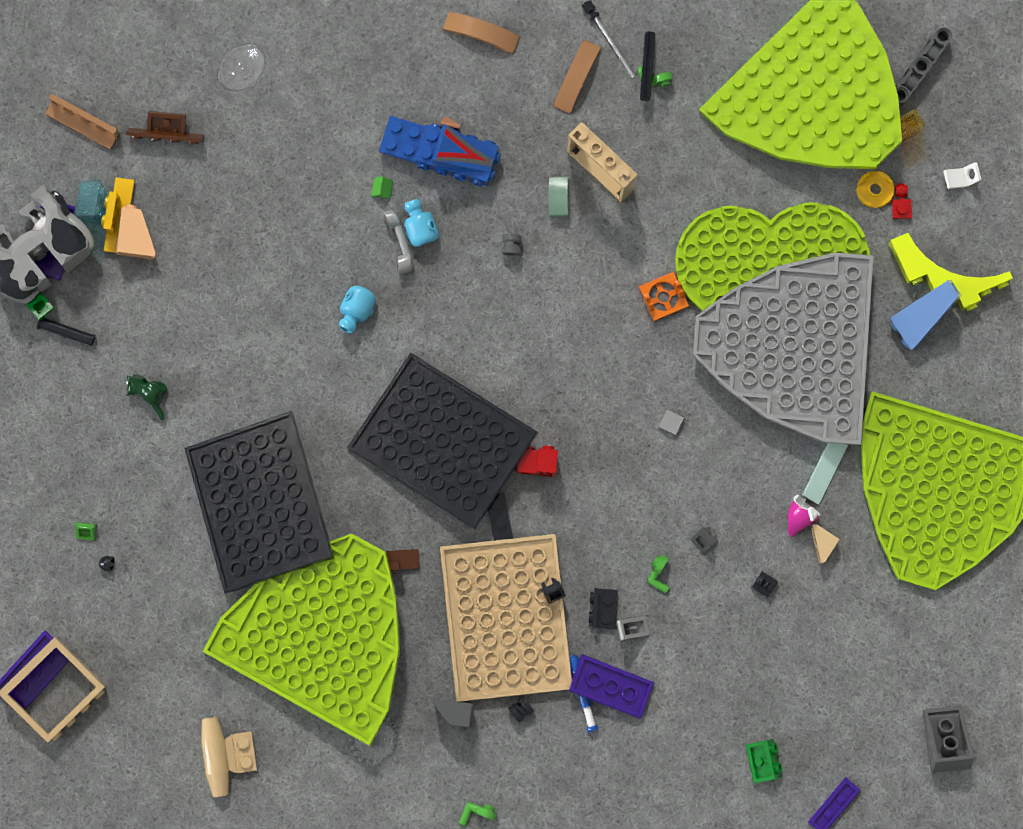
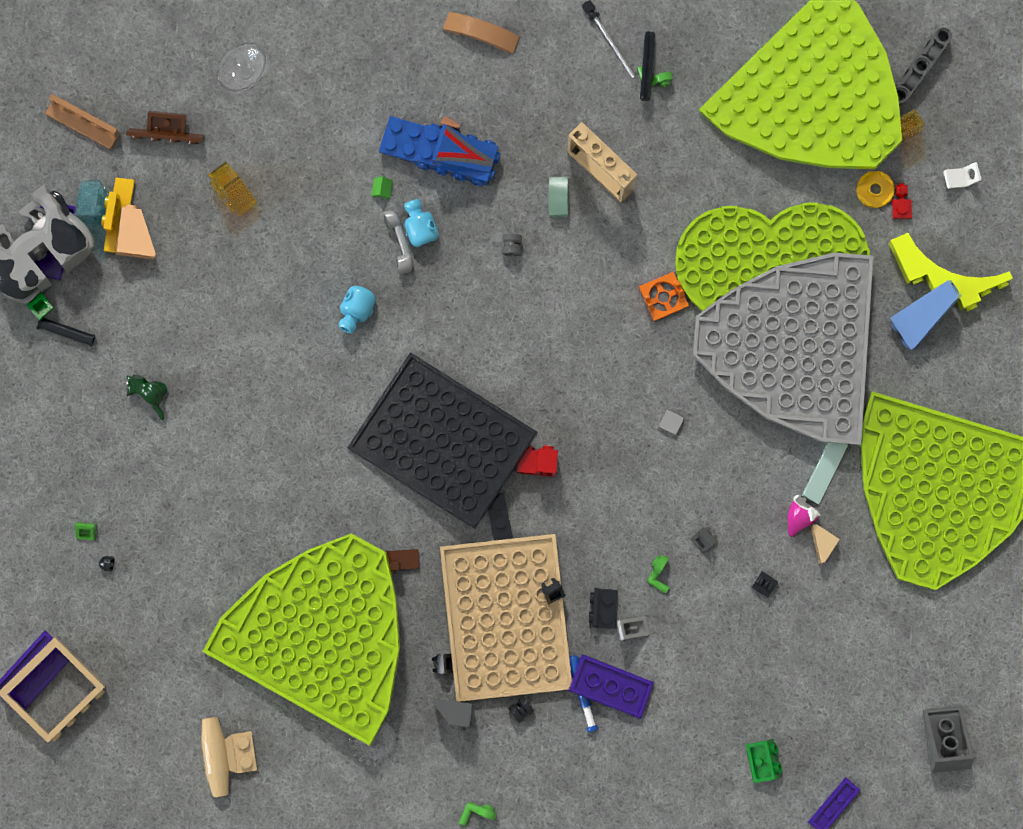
black tile [184,411,334,594] -> none
medium nougat slope [553,40,601,114] -> none
none -> clear yellow brick [208,162,257,217]
none -> black tile [432,654,453,674]

